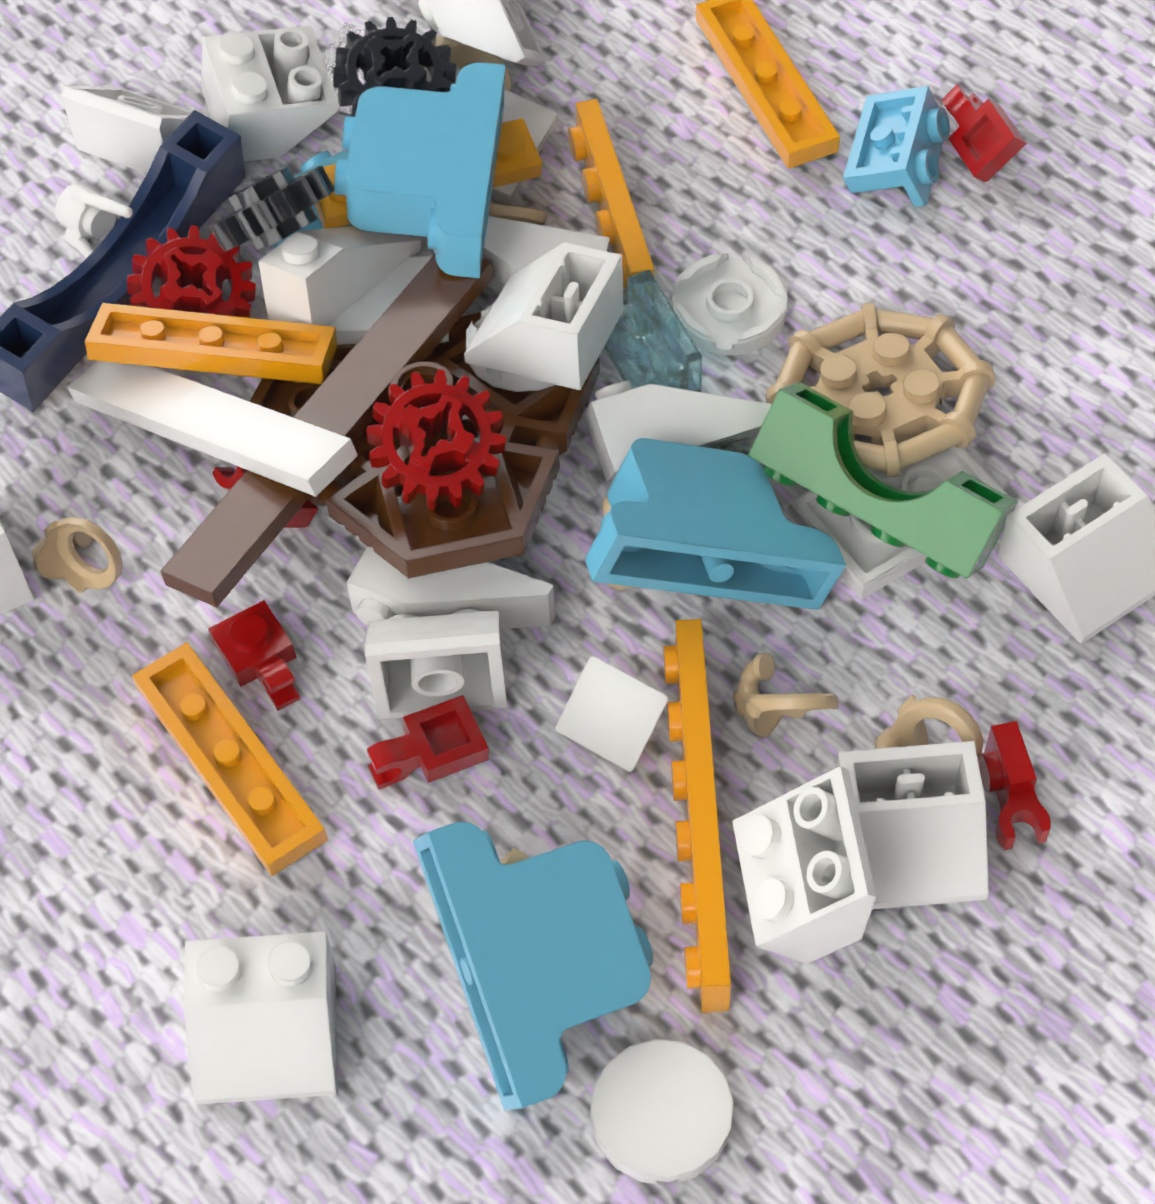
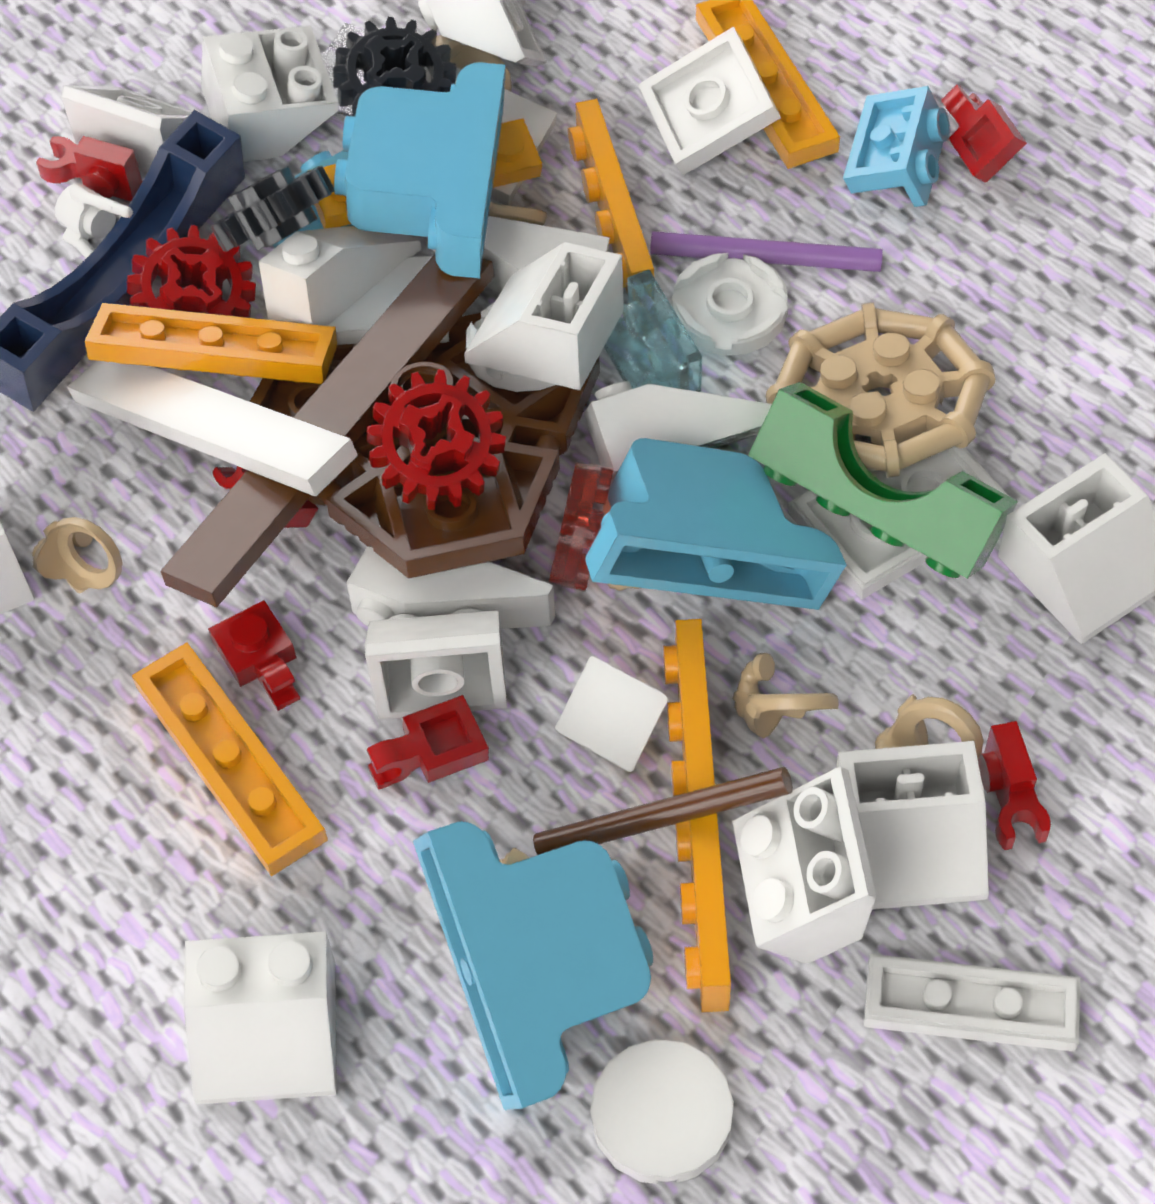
none -> red plate [36,136,143,201]
none -> reddish brown bar [533,767,793,855]
none -> clear red plate [549,462,614,592]
none -> white plate [638,27,781,176]
none -> medium lavender bar [650,231,883,272]
none -> white tile [863,954,1080,1052]

